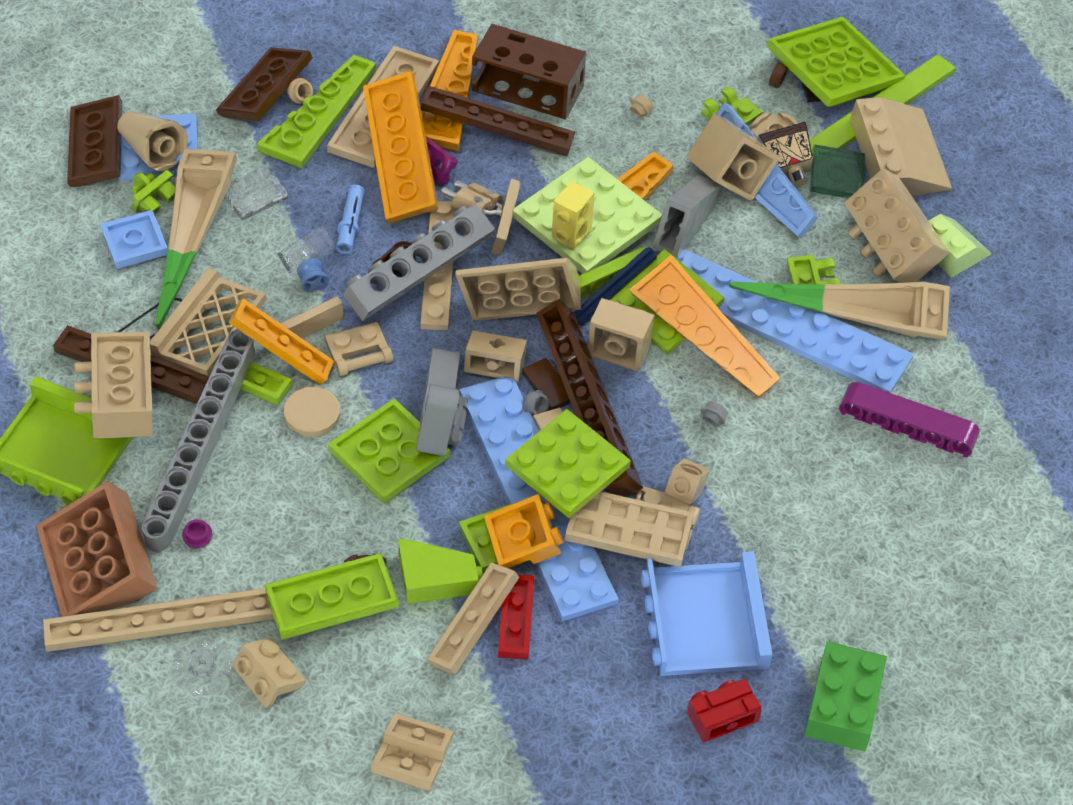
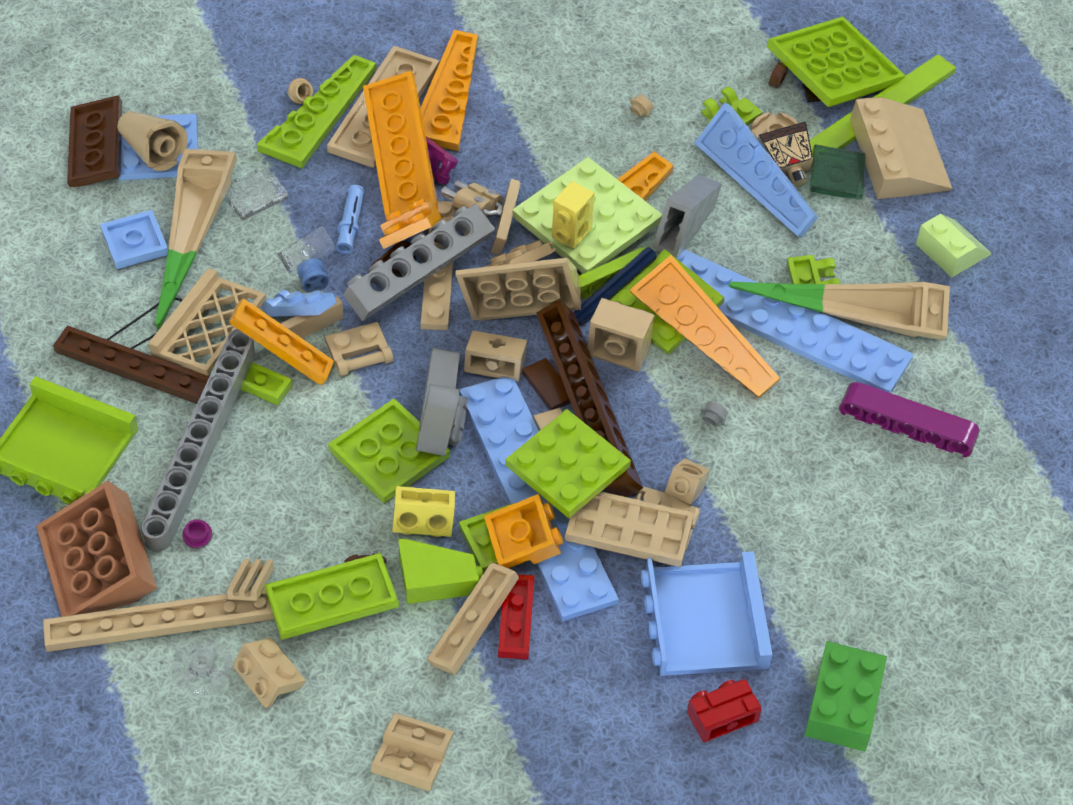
tan piece [74,332,153,438] -> none
lime hips [130,169,176,214] -> none
reddish brown tile [216,47,313,121] -> none
tan tile [284,387,340,437] -> none
reddish brown plate [420,85,575,156] -> none
reddish brown piece [472,23,586,120] -> none
light grey plate [523,390,549,417] -> none
tan slope [686,113,780,201] -> none
tan piece [844,168,950,283] -> none
none -> tan tile [227,559,274,601]
none -> light blue plate [262,290,337,317]
none -> light orange plate [379,198,442,249]
none -> light yellow brick [392,486,455,537]
none -> tan plate [485,240,556,267]

